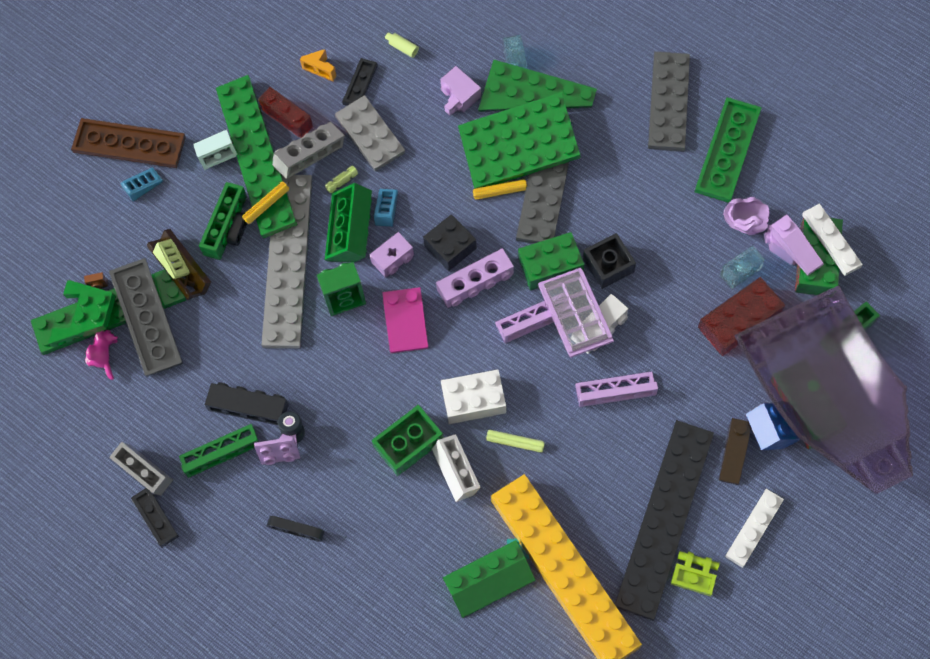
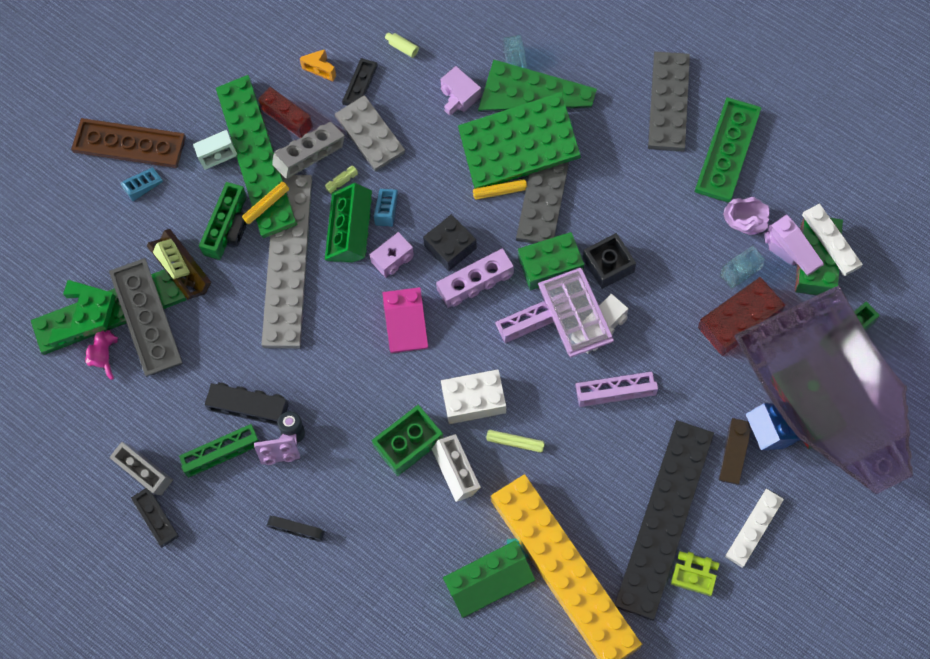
dark orange plate [84,272,108,289] -> none
green brick [317,262,366,316] -> none

